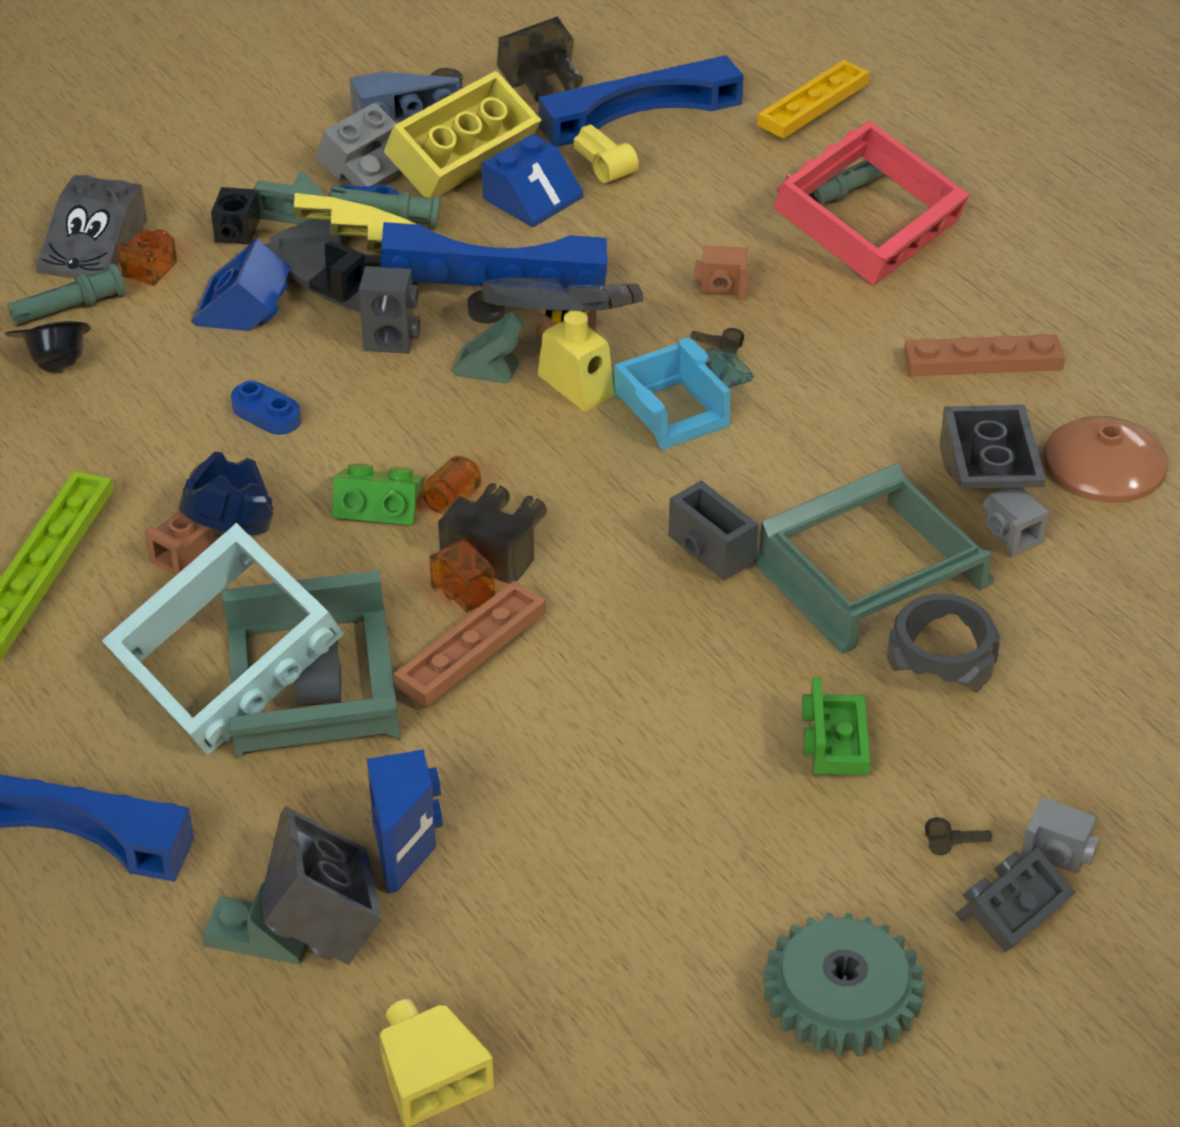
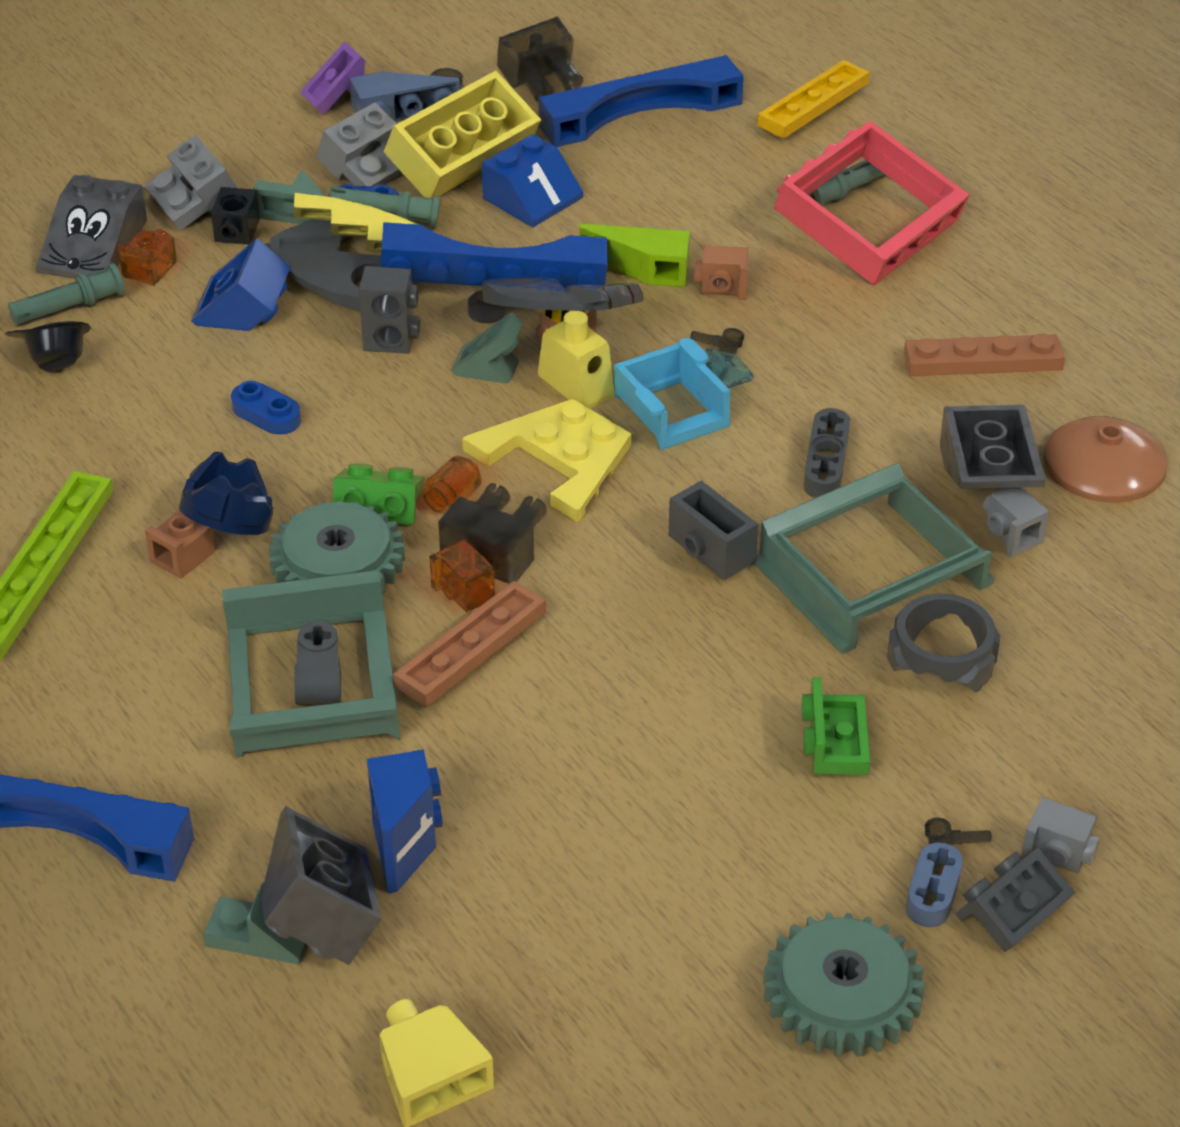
light aqua window [102,523,344,756] -> none
black panel [309,240,366,303] -> none
light yellow piece [574,125,639,184] -> none
none -> light grey brick [145,135,237,231]
none -> sand green gear [269,501,405,594]
none -> medium lavender slope [300,41,365,114]
none -> light yellow wing [462,399,632,522]
none -> lime slope [579,223,690,287]
none -> dark grey beam [804,408,850,498]
none -> sand blue beam [906,842,963,927]

